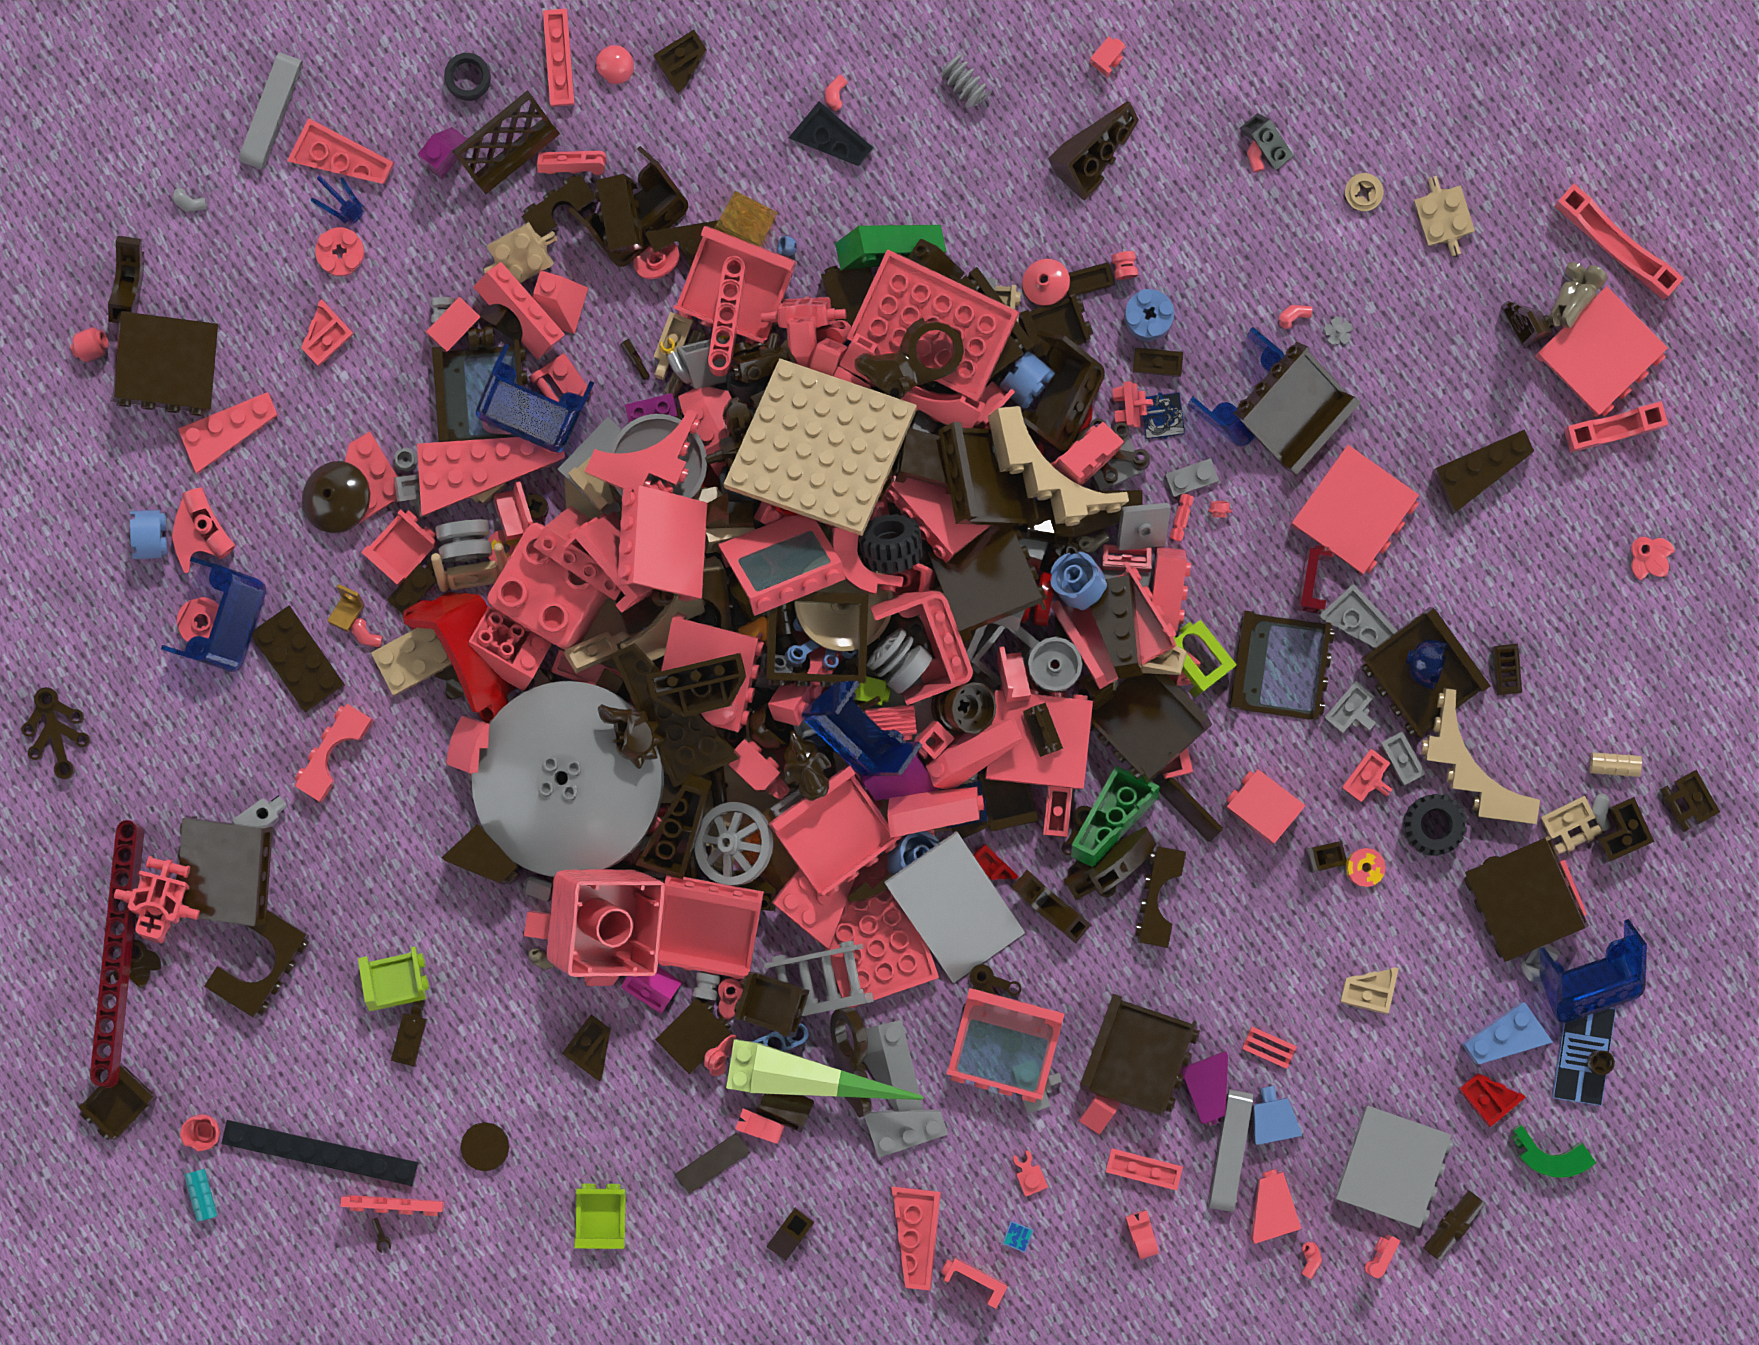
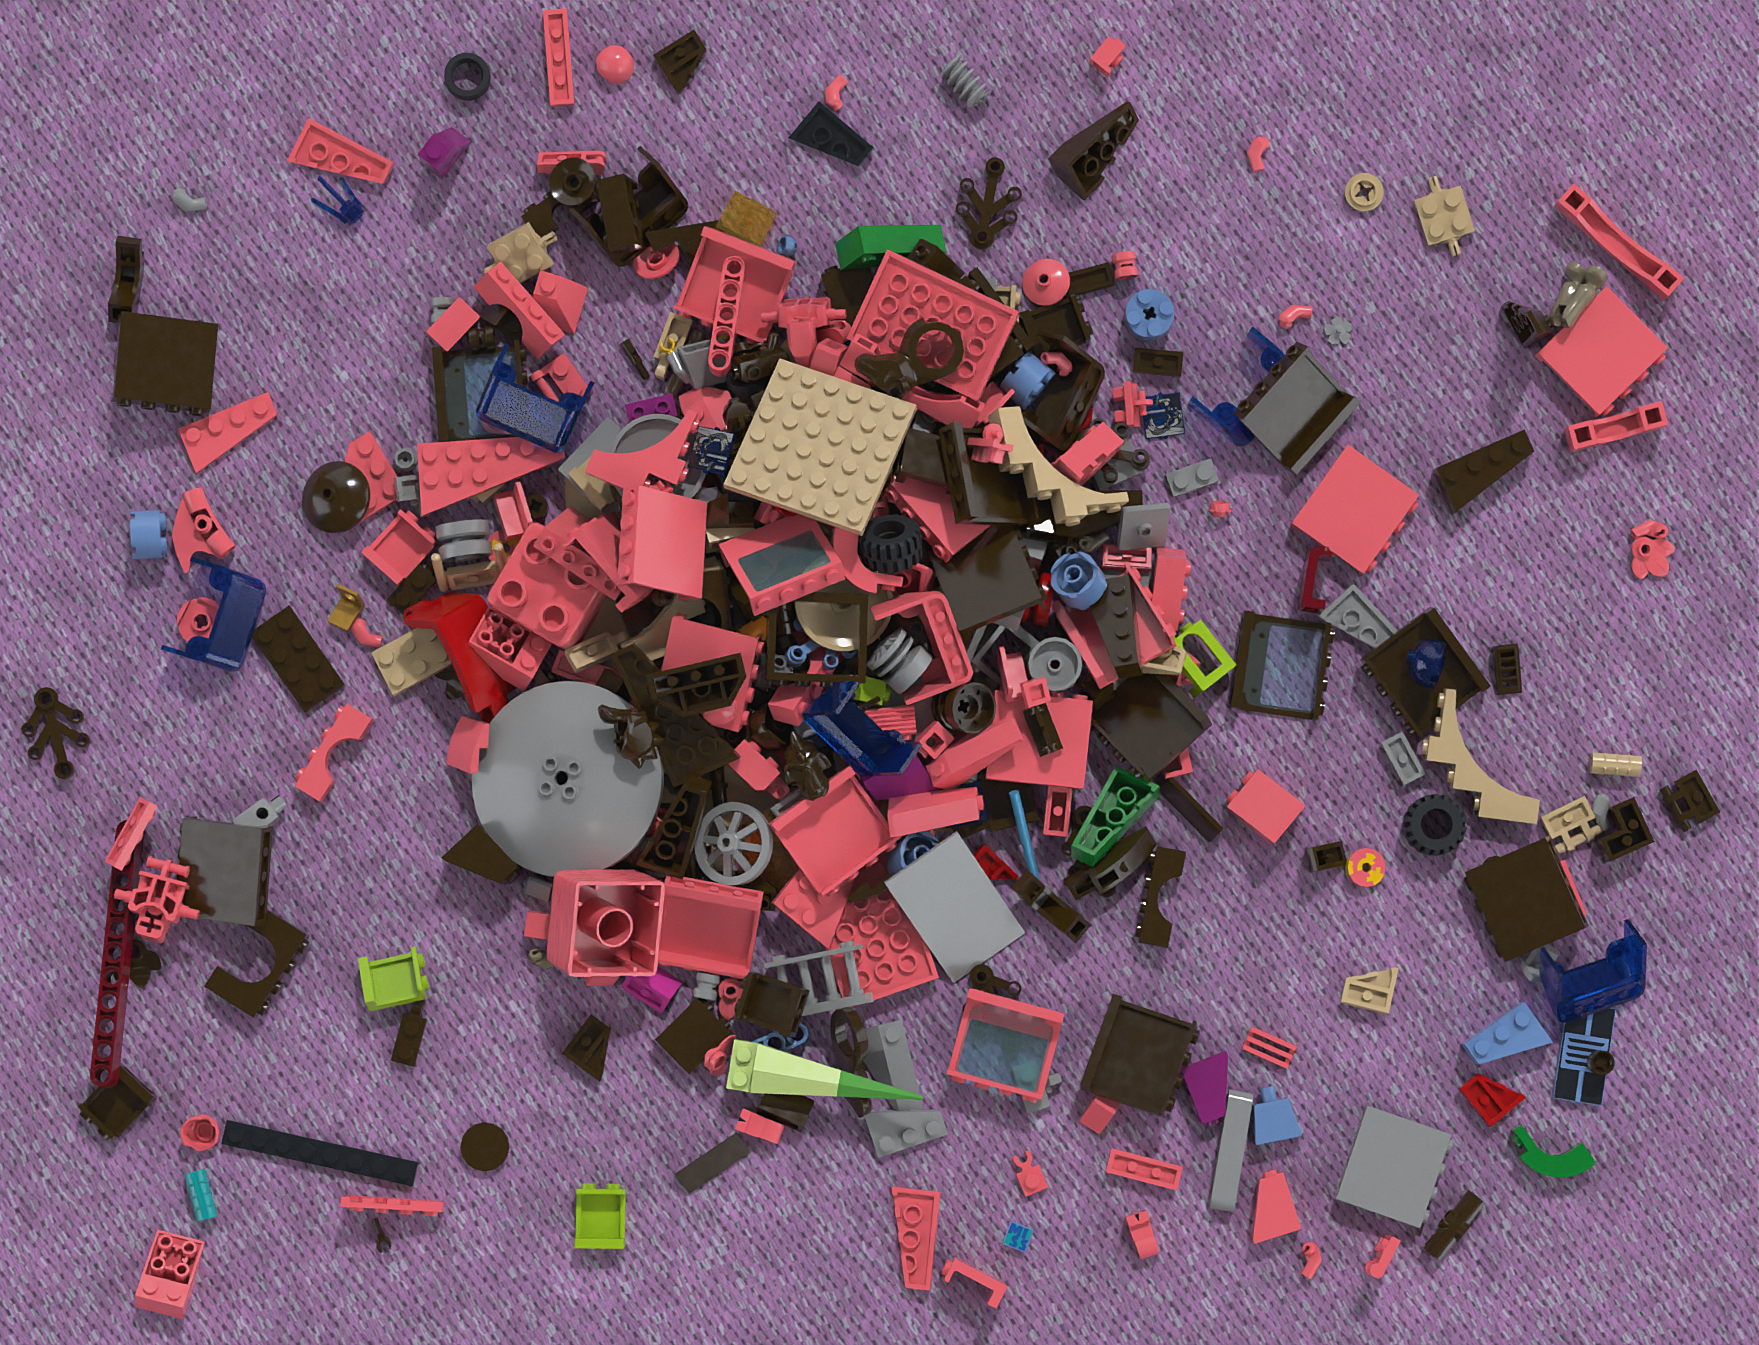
coral head [71,327,109,362] -> none
light grey beam [239,52,303,170] -> none
coral wing [301,299,354,367] -> none
coral plate [315,227,364,276] -> none
dark brown fence [452,90,560,195] -> none
dark brown slope [766,1207,815,1261] -> none
coral axle [1170,494,1194,541] -> none
pearl dark grey bracket [1240,113,1293,170] -> none
light grey hinge [1324,681,1376,734] -> none
coral plate [1341,749,1392,802] -> none
none -> coral plate [105,797,157,871]
none -> coral slope [135,1230,205,1319]
none -> dark brown dish [549,157,596,206]
none -> piece [687,426,736,476]
none -> dark brown plant [955,157,1022,250]
none -> coral hips [967,423,1014,464]
none -> dark azure bar [1009,790,1040,880]
none -> coral plate [1020,676,1051,708]
none -> coral arm [1041,351,1073,377]
none -> coral arm [1630,520,1668,539]

